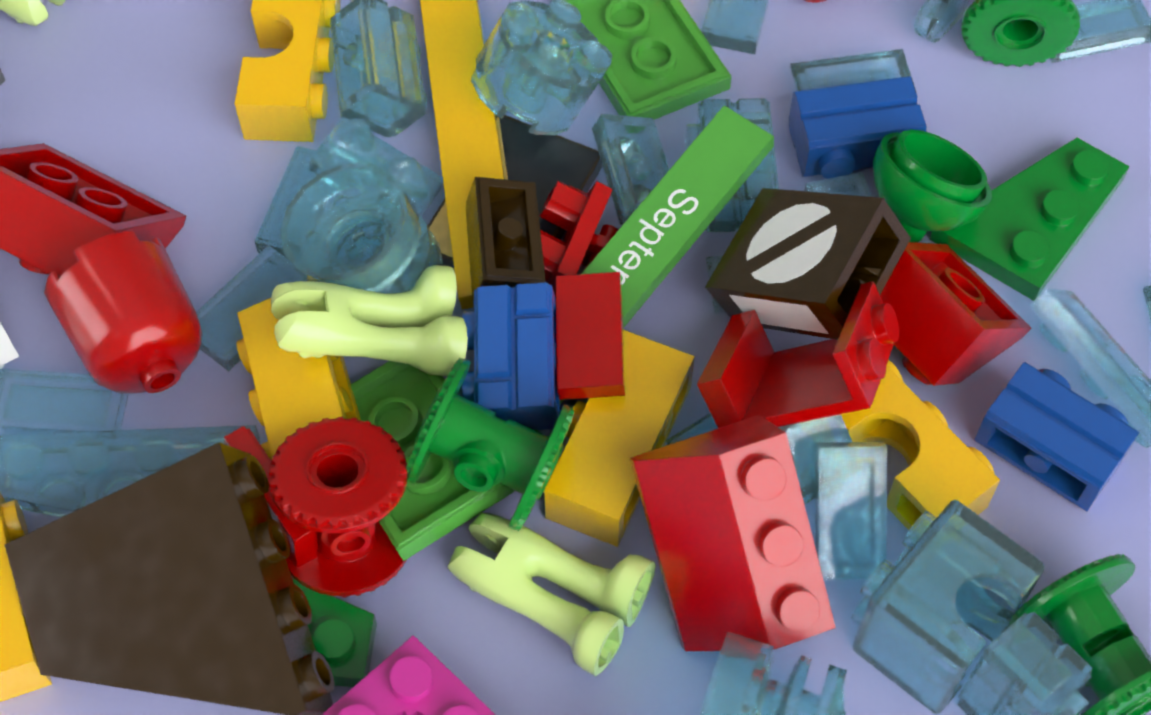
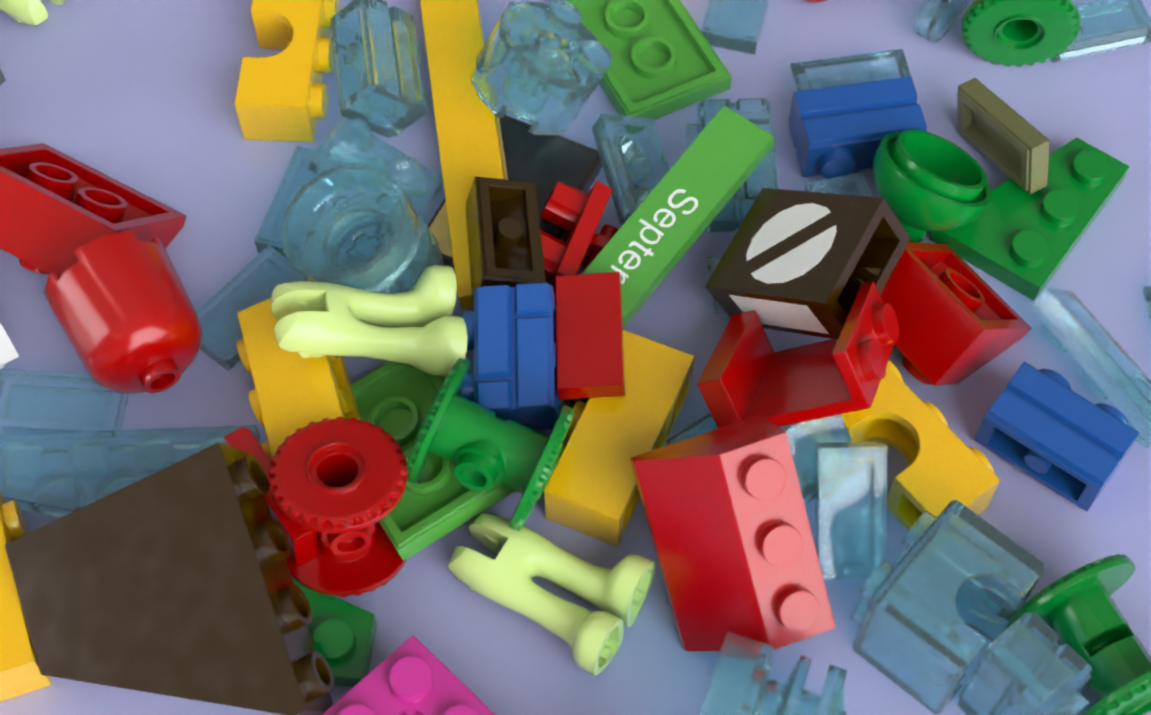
none -> olive tile [957,78,1050,194]

